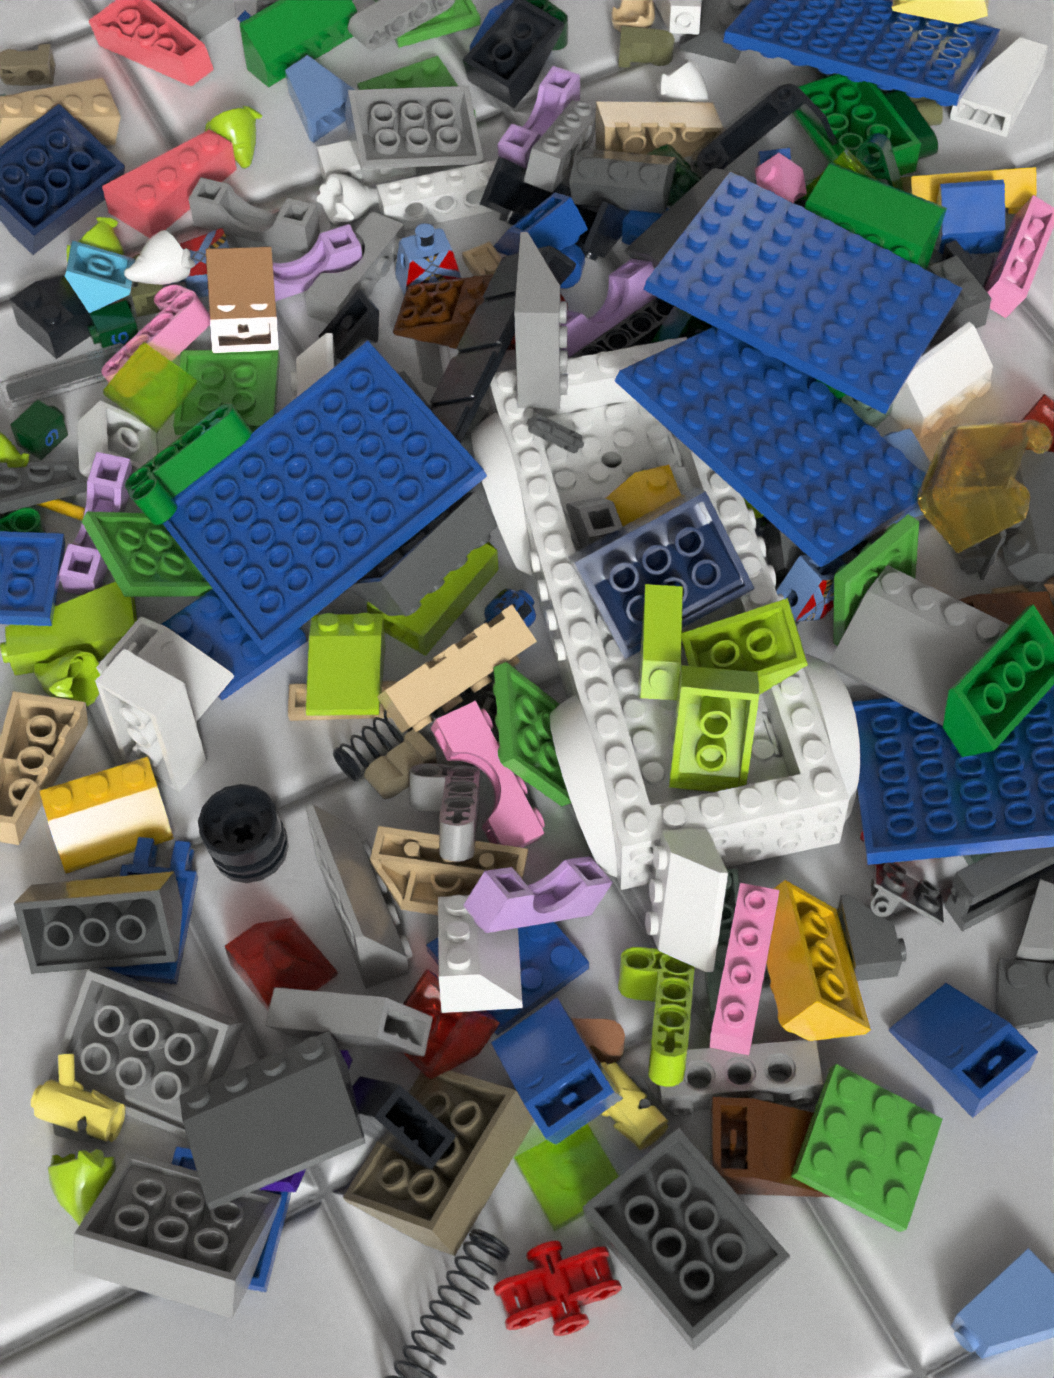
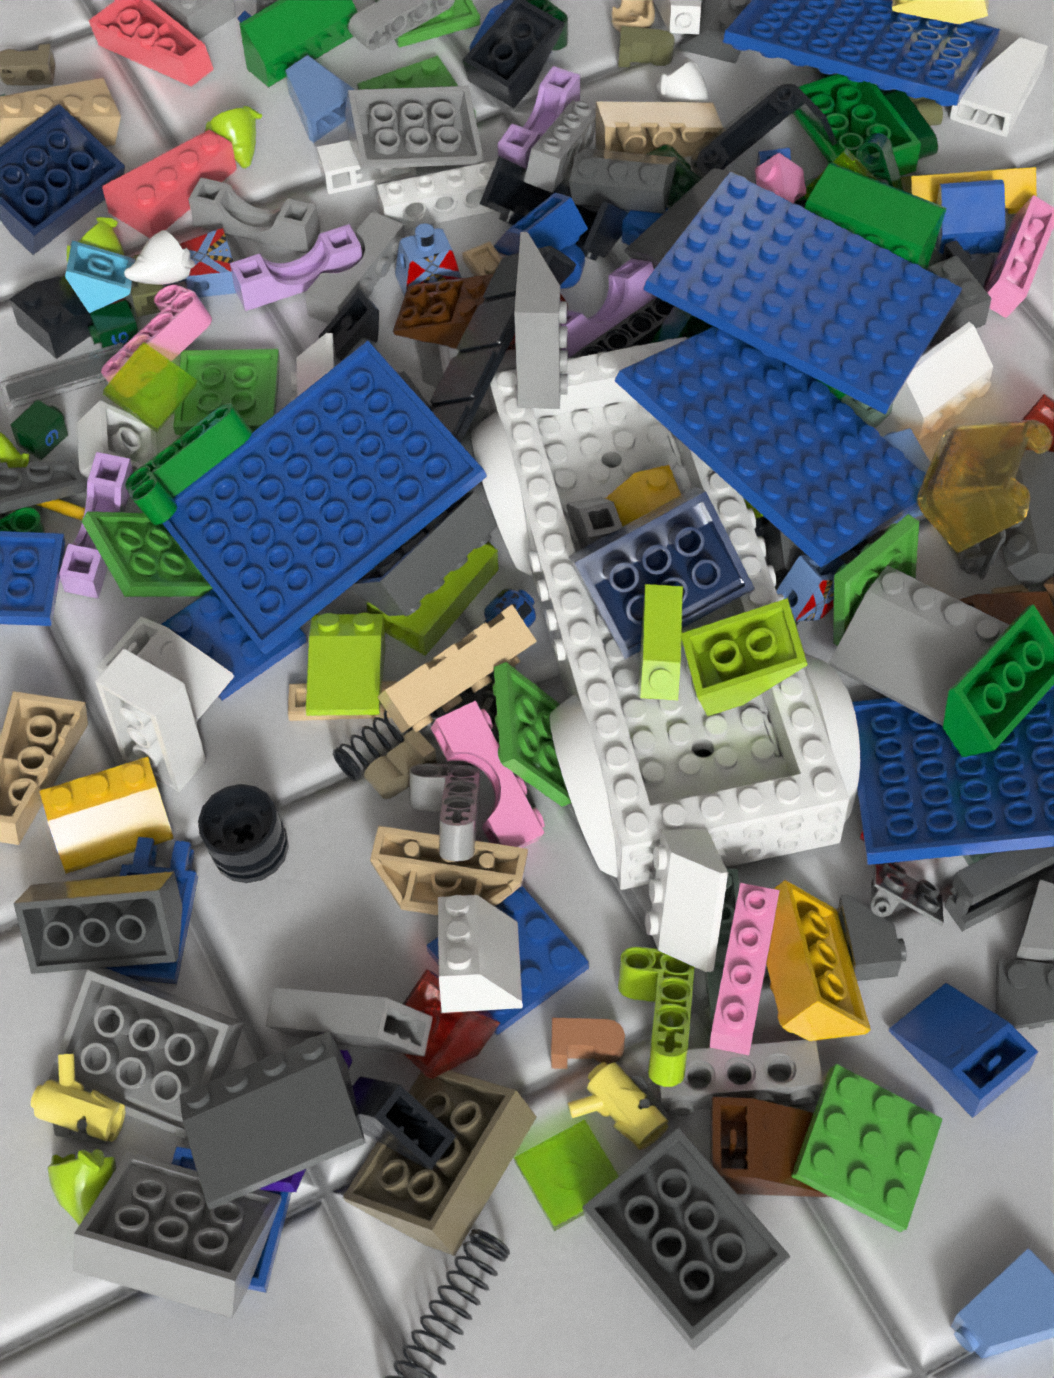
lime slope [0,581,138,676] -> none
lime hat [33,650,100,707] -> none
medium nougat slope [206,246,278,353] -> none
clear red slope [224,918,338,1011] -> none
light grey slope [305,804,413,989] -> none
white hat [317,173,378,225] -> none
lavender arch [463,856,613,933] -> none
blue slope [491,998,623,1145] -> none
red axle [493,1240,622,1336] -> none
dark grey axle [526,413,584,453] -> none
lime slope [669,665,760,792] -> none

